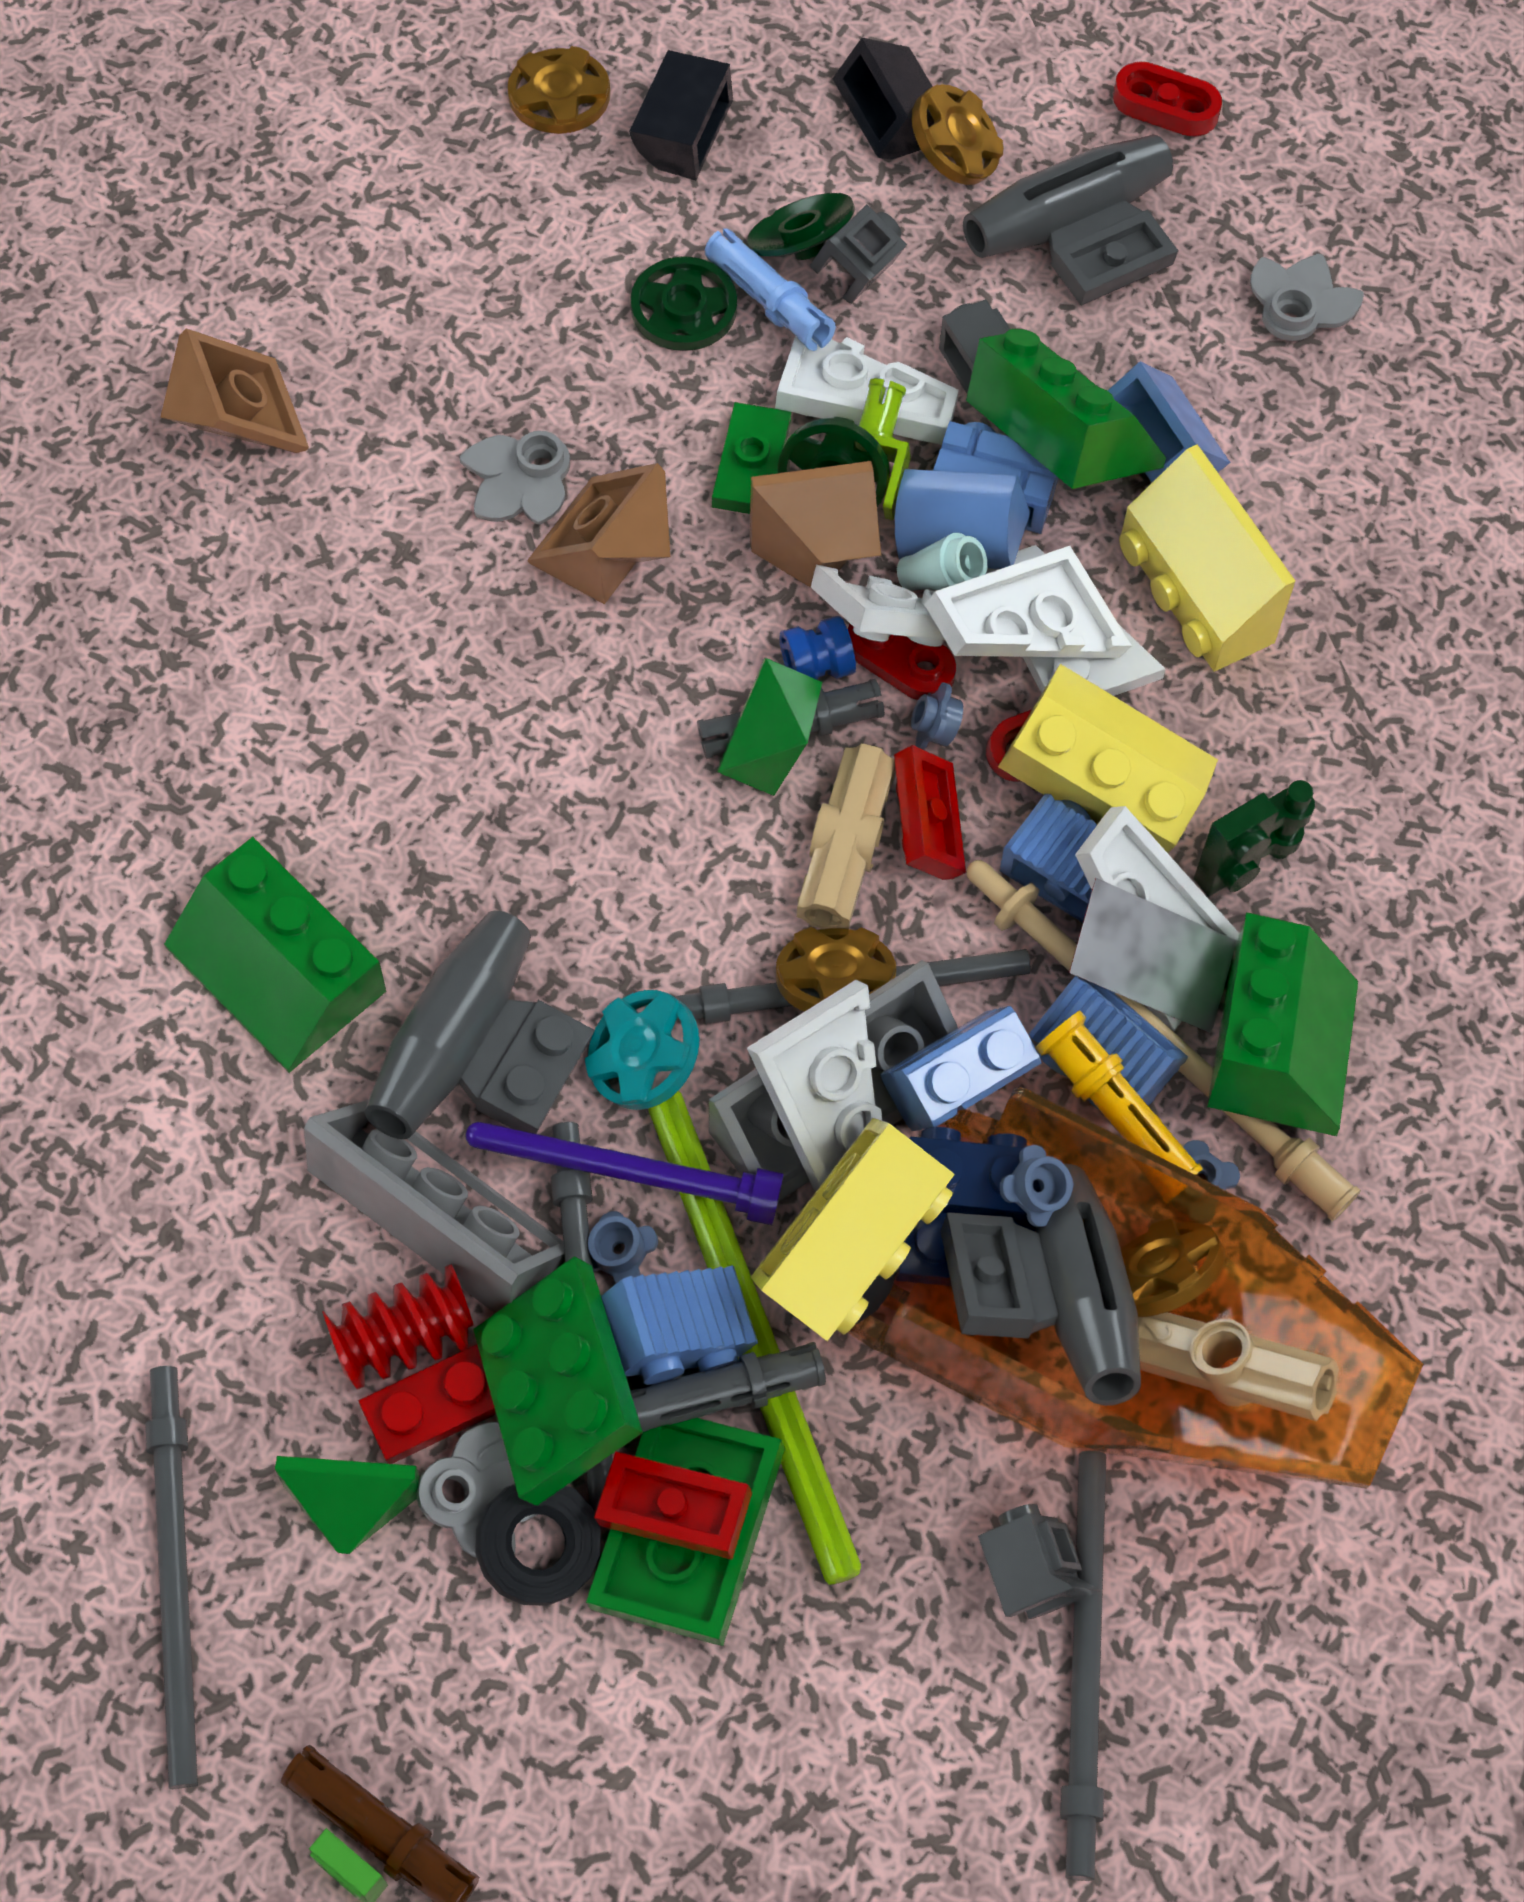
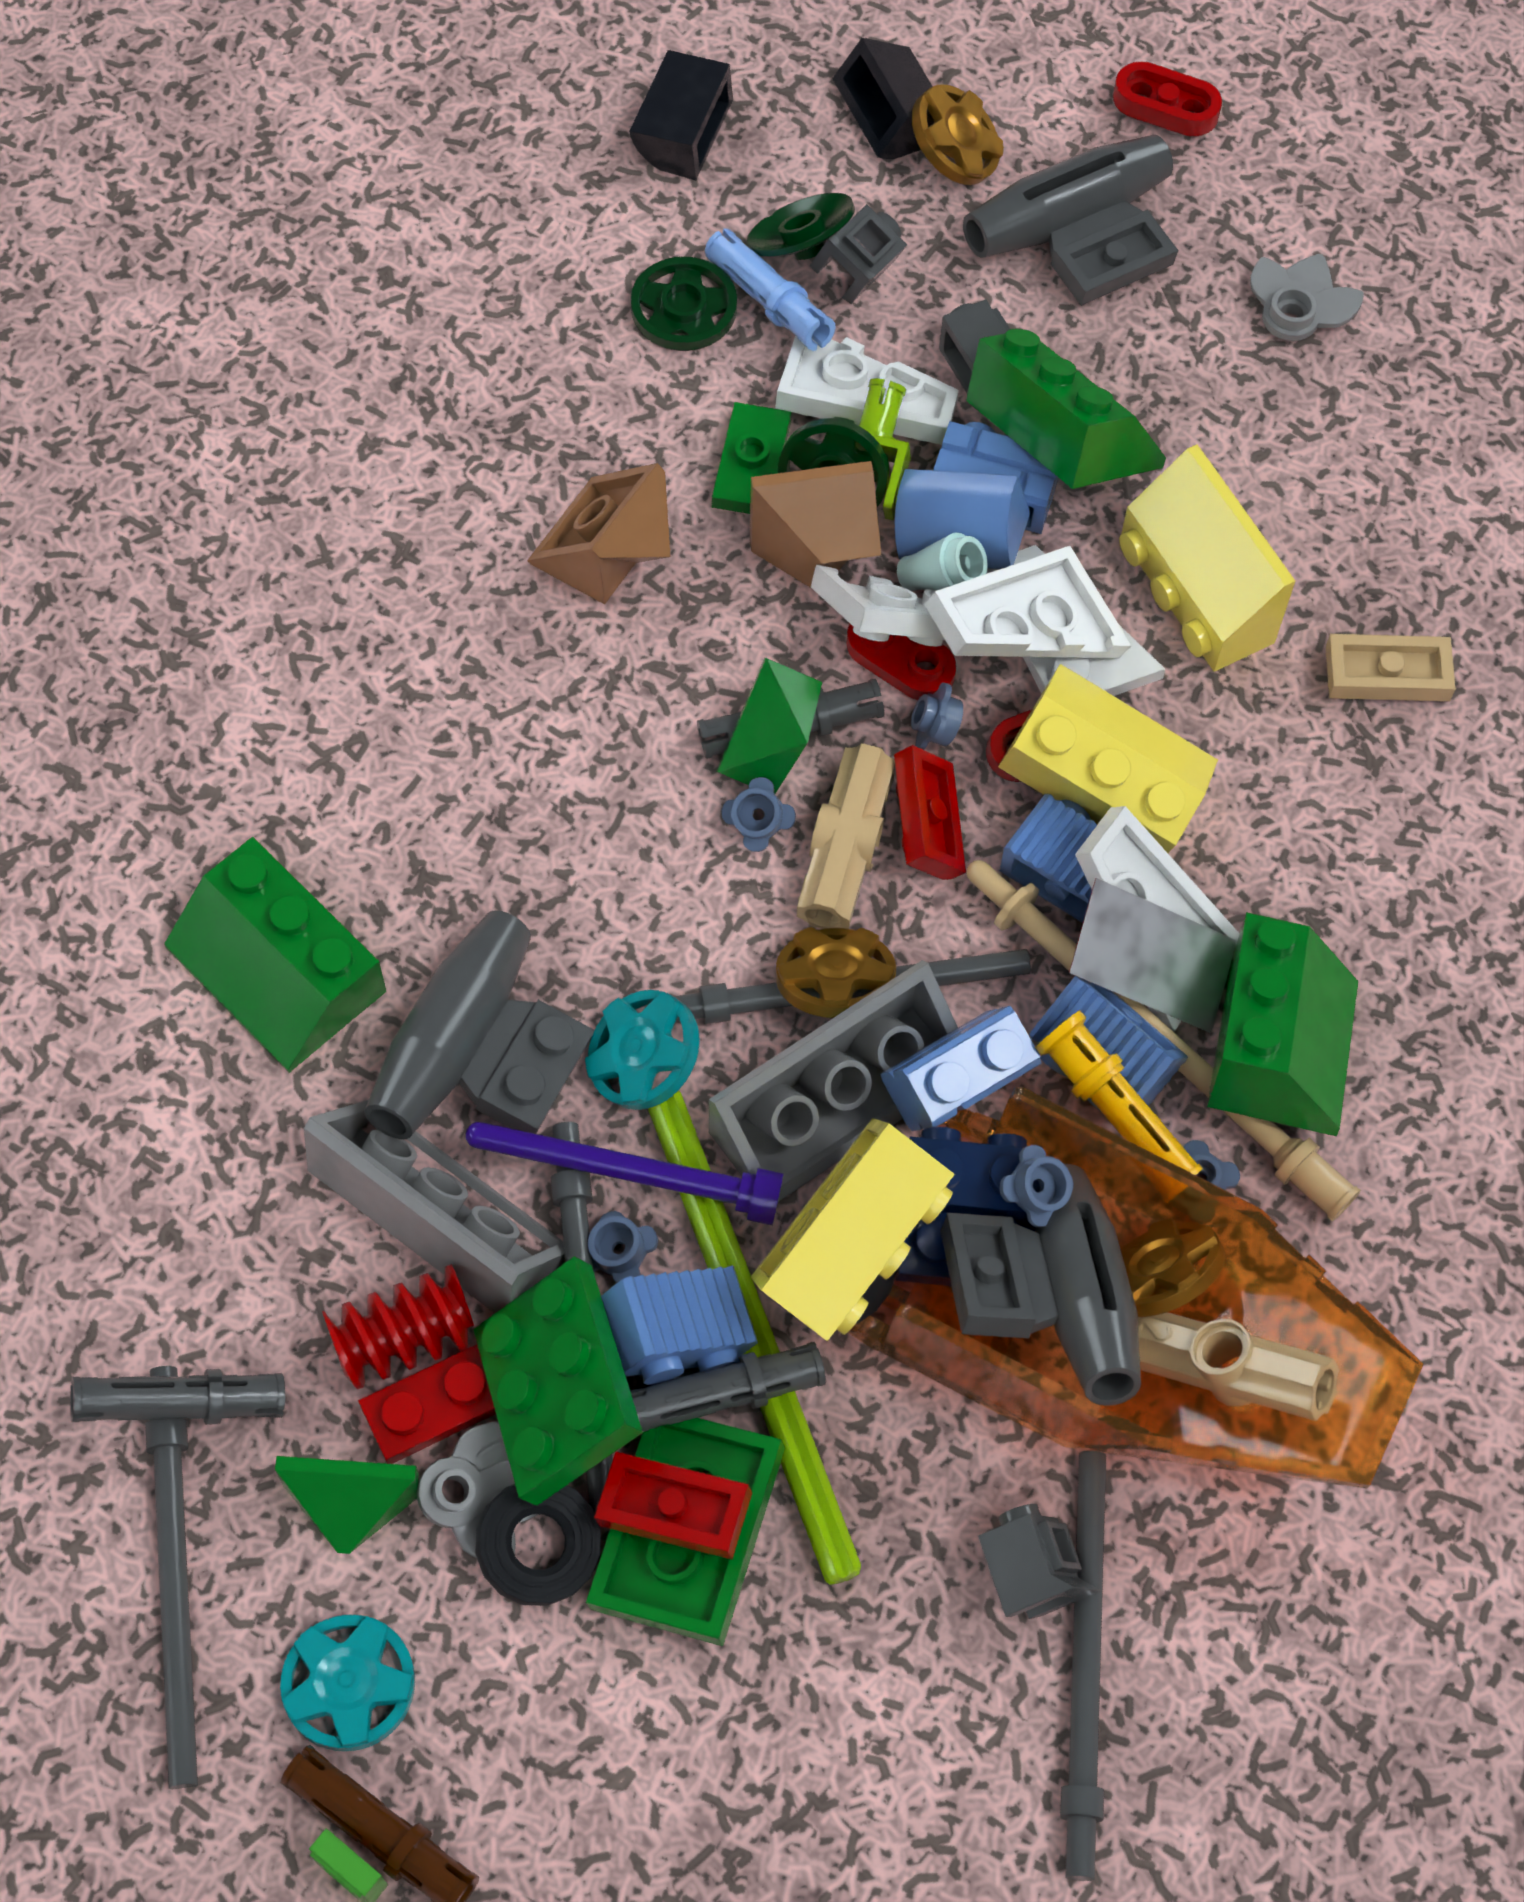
medium nougat slope [160,328,309,453] -> none
light grey plate [460,431,570,525] -> none
pearl gold wheel [508,46,610,134] -> none
white wing [747,980,882,1192] -> none
blue wheel [779,616,856,680] -> none
medium blue brick [1107,361,1231,482] -> none
dark green plate [1193,780,1315,897] -> none
none -> dark grey pin [70,1369,285,1425]
none -> teal wheel [280,1615,415,1752]
none -> sand blue plate [721,777,796,852]
none -> tan plate [1325,634,1456,702]

